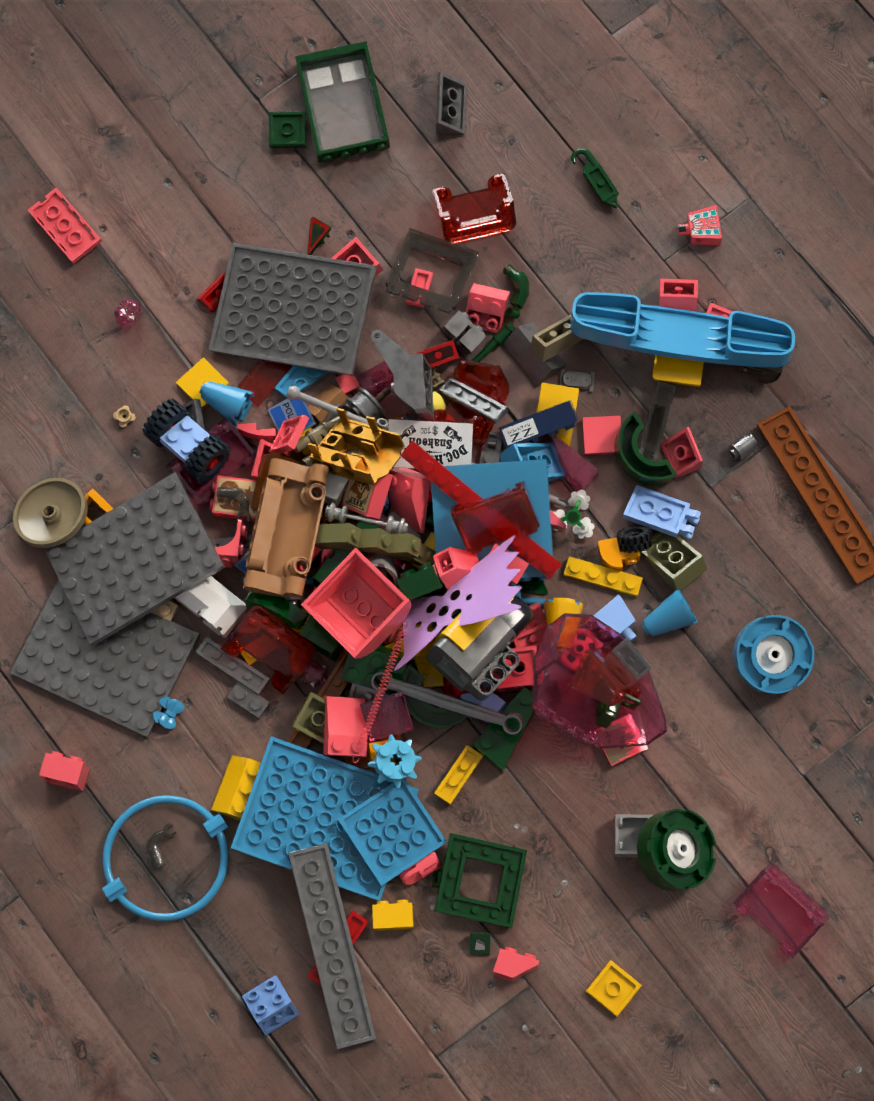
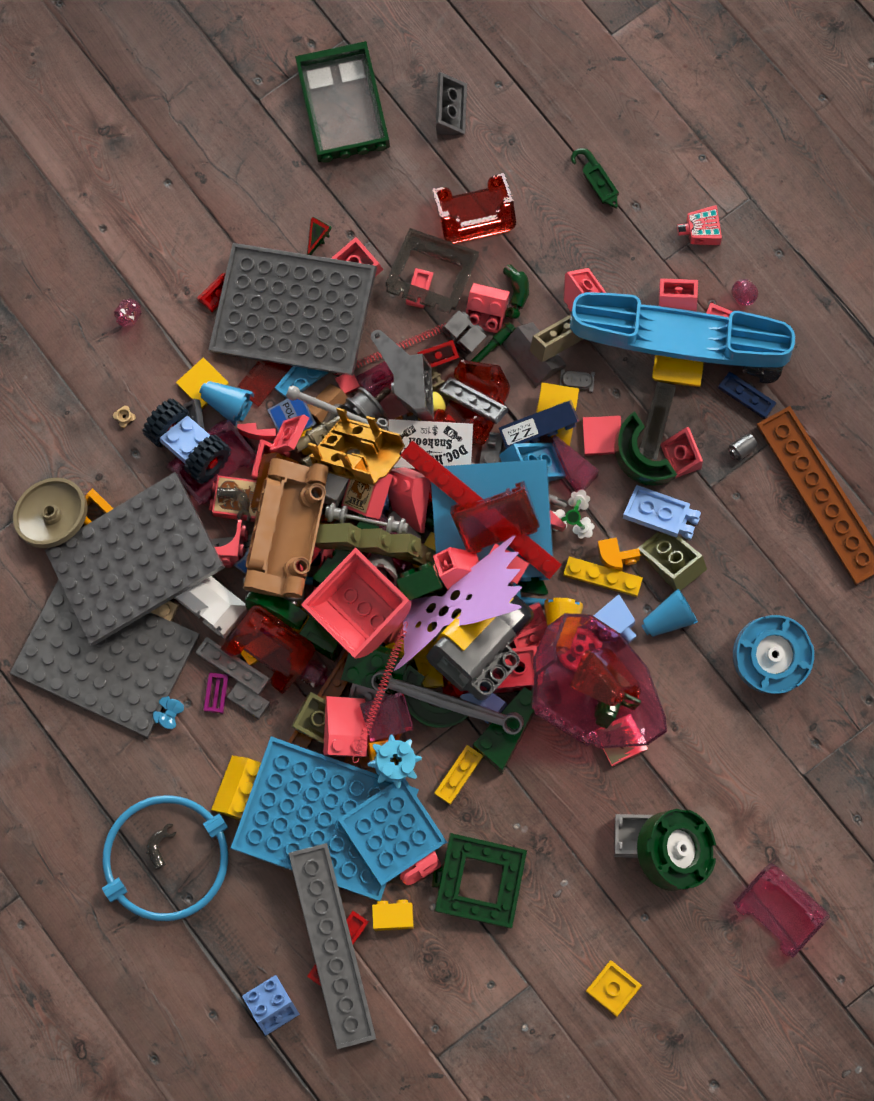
coral piece [28,187,102,264] -> none
coral brick [39,751,89,791] -> none
dark green plate [269,111,306,148] -> none
dark green slope [470,933,490,955] -> none
coral slope [493,947,539,982] -> none
flat silver plate [612,638,652,681] -> none
black tyre [617,525,653,553] -> none
none -> magenta tile [204,673,229,714]
none -> coral piece [334,323,446,375]
none -> coral slope [564,268,606,311]
none -> dark blue plate [718,371,776,419]
none -> clear pink head [731,279,759,306]

